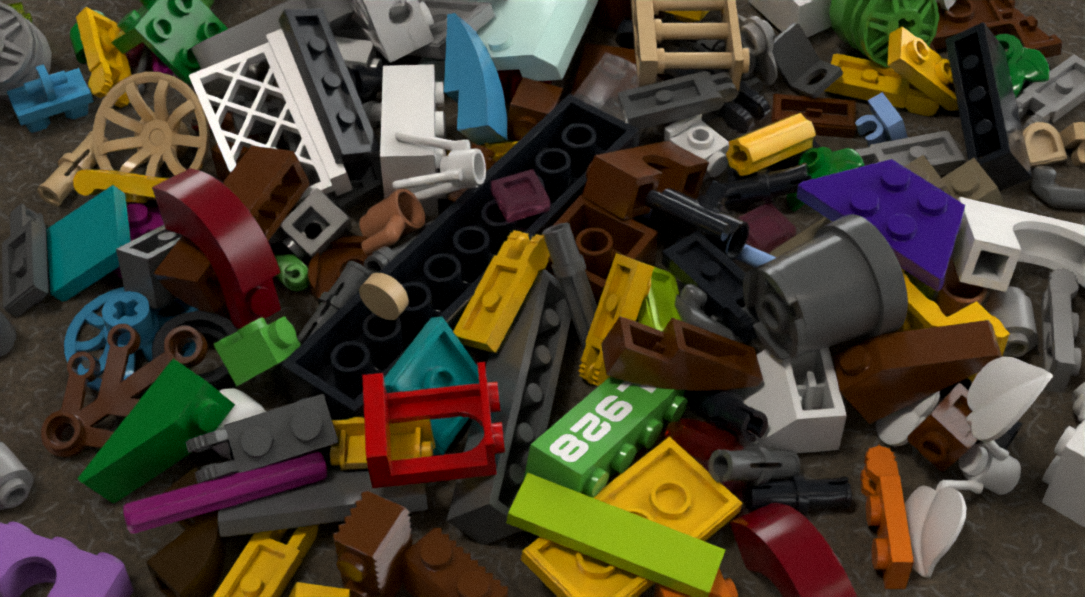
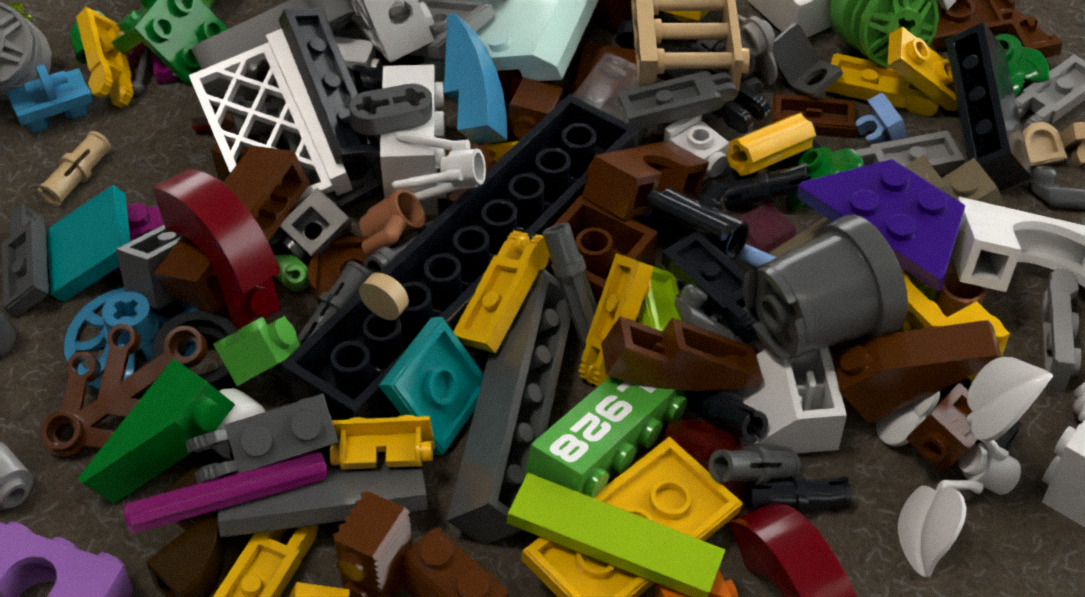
yellow plate [73,169,168,203] -> none
tan wheel [93,72,210,200] -> none
red panel [363,362,505,489] -> none
clear pink tile [491,169,550,223] -> none
orange hinge [860,445,914,589] -> none
light grey brick [984,286,1038,358] -> none
none -> dark grey beam [349,83,432,136]

